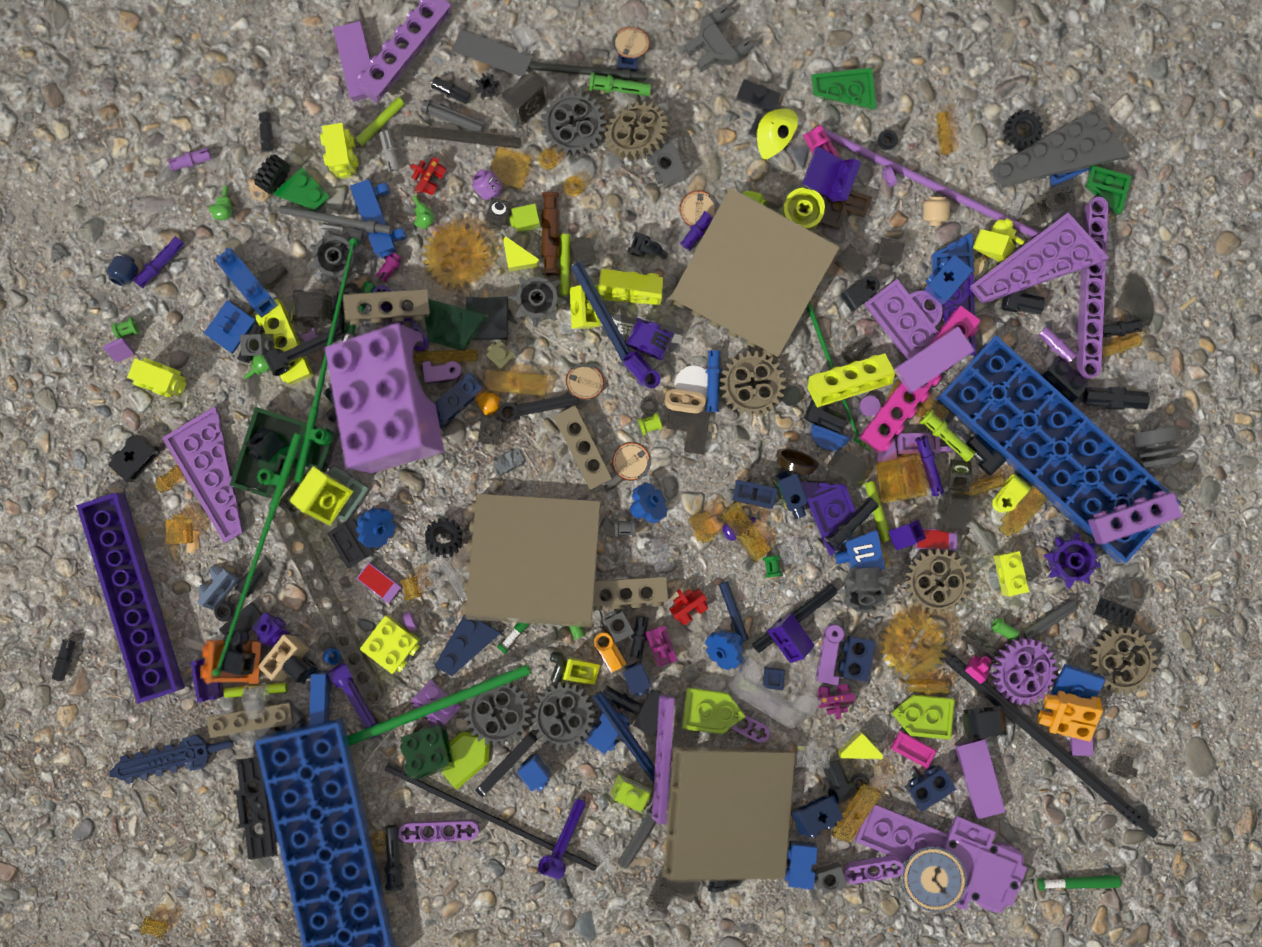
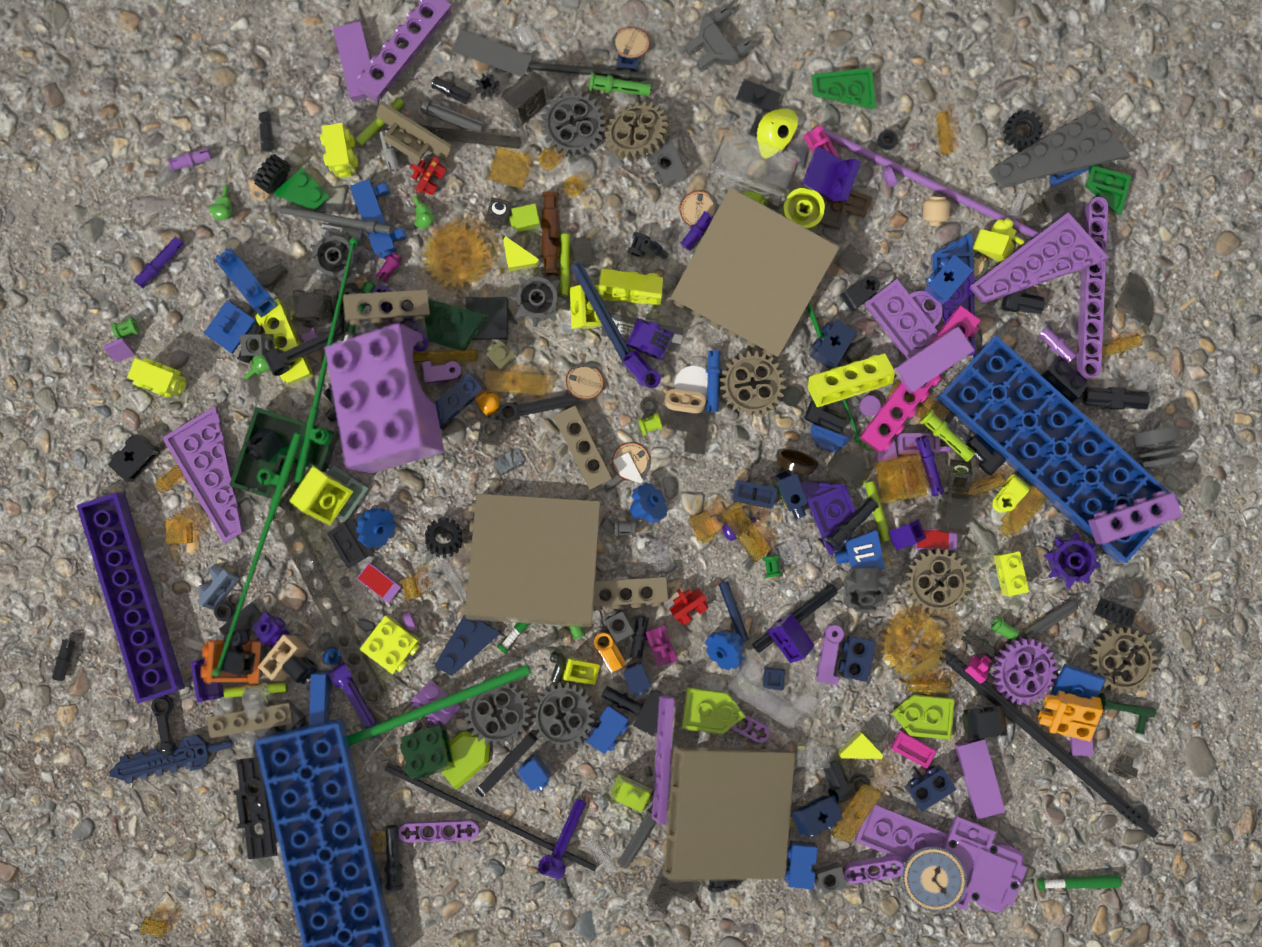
dark blue head [106,254,138,286] -> none
black cone [235,568,264,598] -> none
medium lavender head [472,169,502,200] -> none
dark blue axle [592,691,655,784] -> none
magenta hips [816,684,855,720] -> none
clear smoke brick [872,237,905,267] -> none
black pin [1103,319,1143,338] -> none
none -> black piece [151,695,176,756]
none -> dark tan bracket [376,102,452,162]
none -> white sticker [613,453,643,483]
none -> clear windscreen [707,129,800,207]
none -> dark blue brick [810,319,857,369]
none -> dark green piece [1097,693,1156,734]

